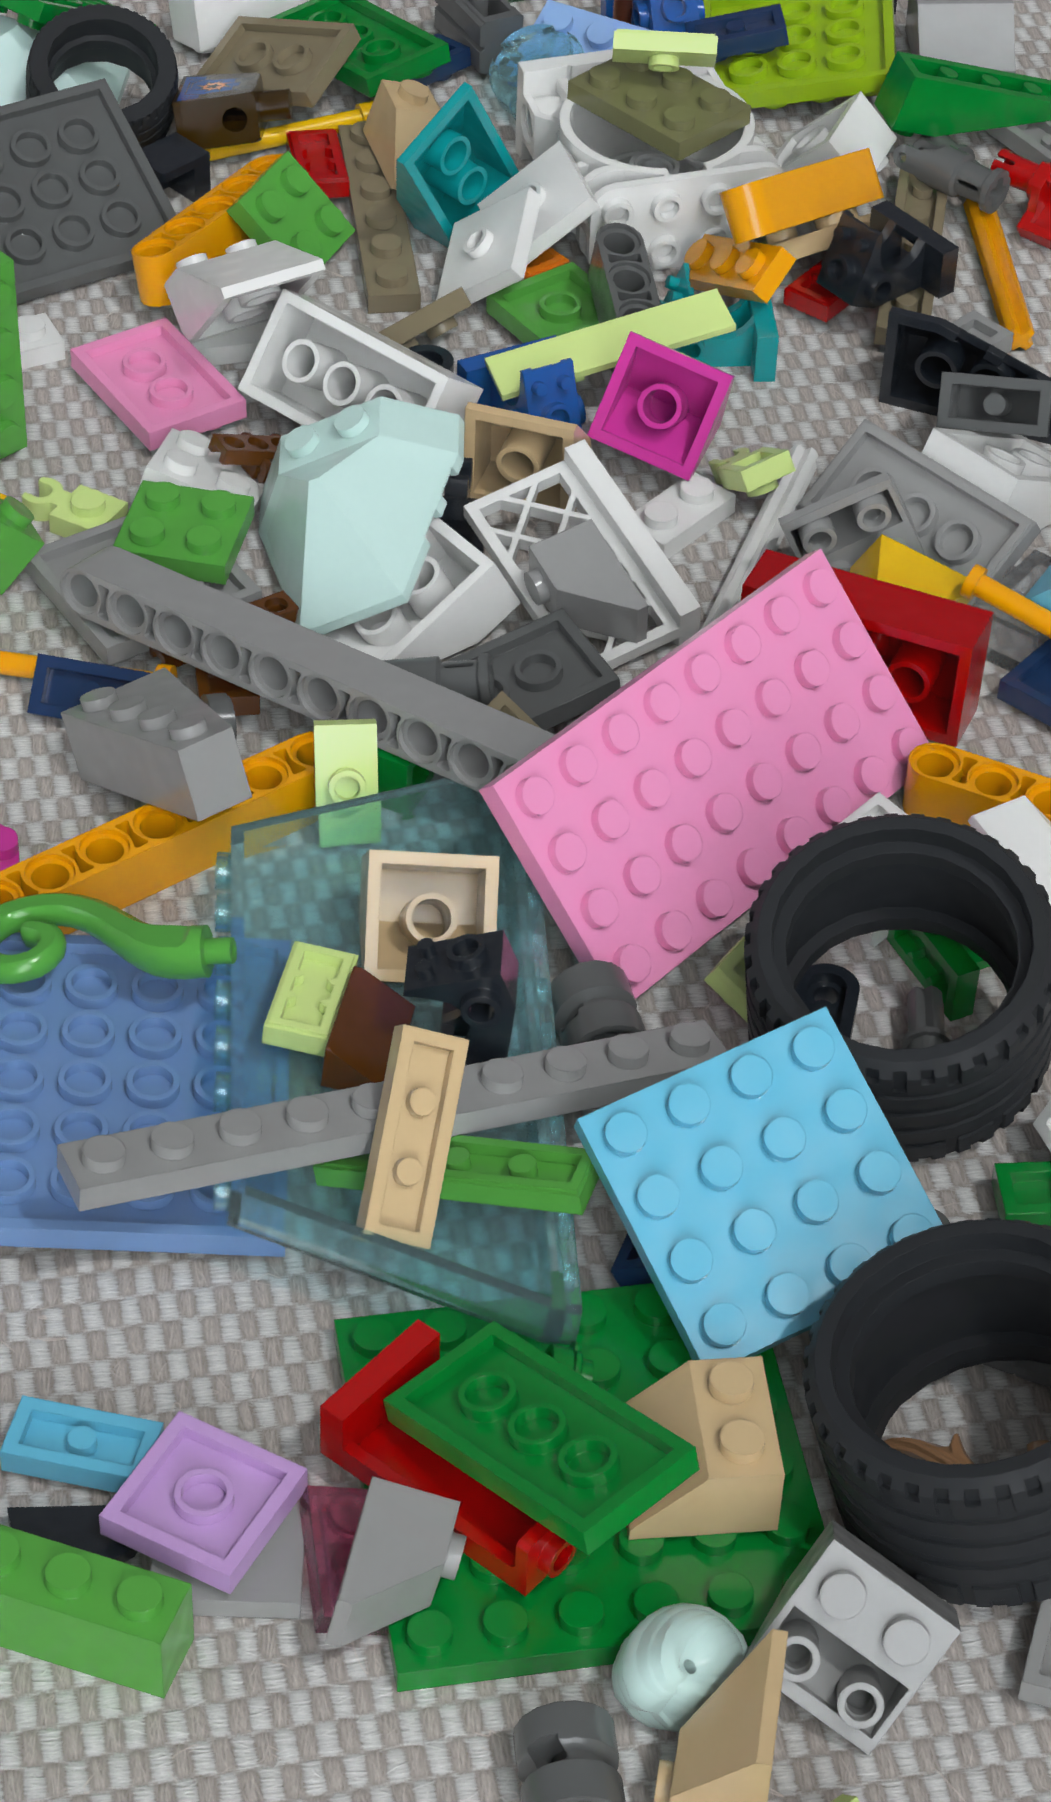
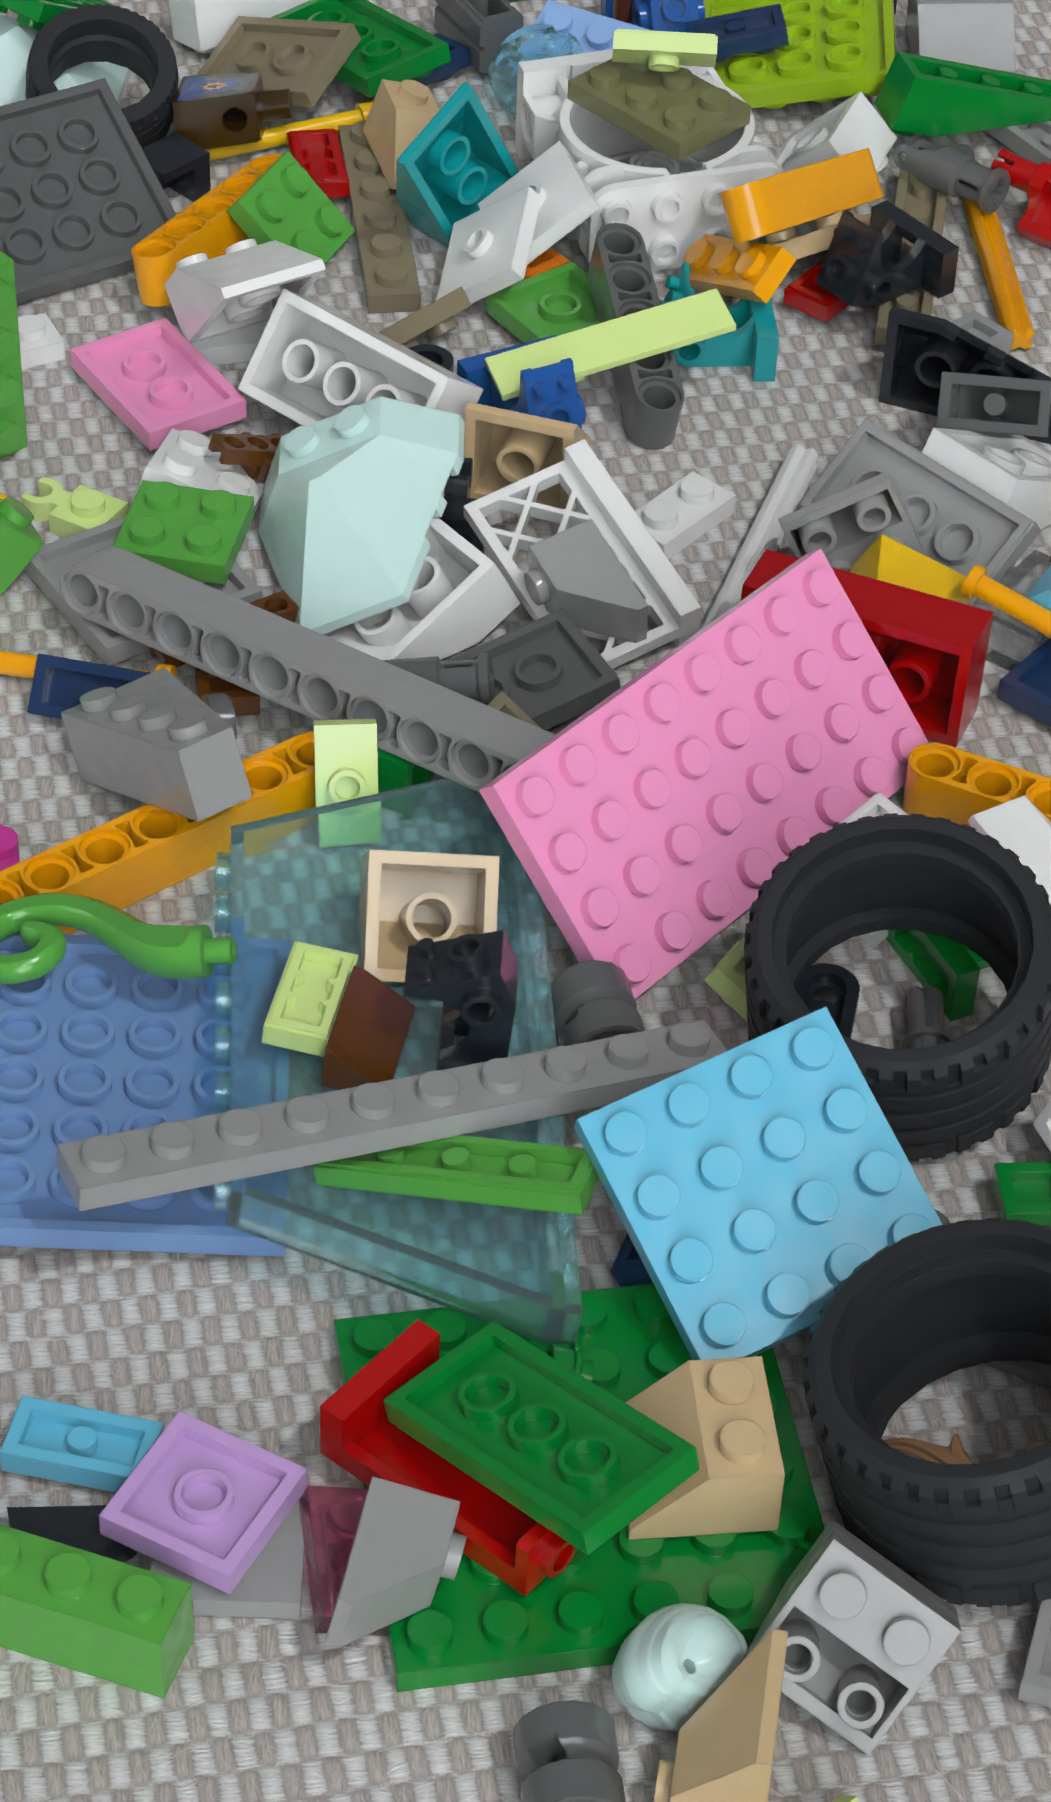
tan plate [354,1024,470,1250] -> none
dark pink slope [587,331,735,481] -> none
yellowish green plate [708,447,796,497] -> none

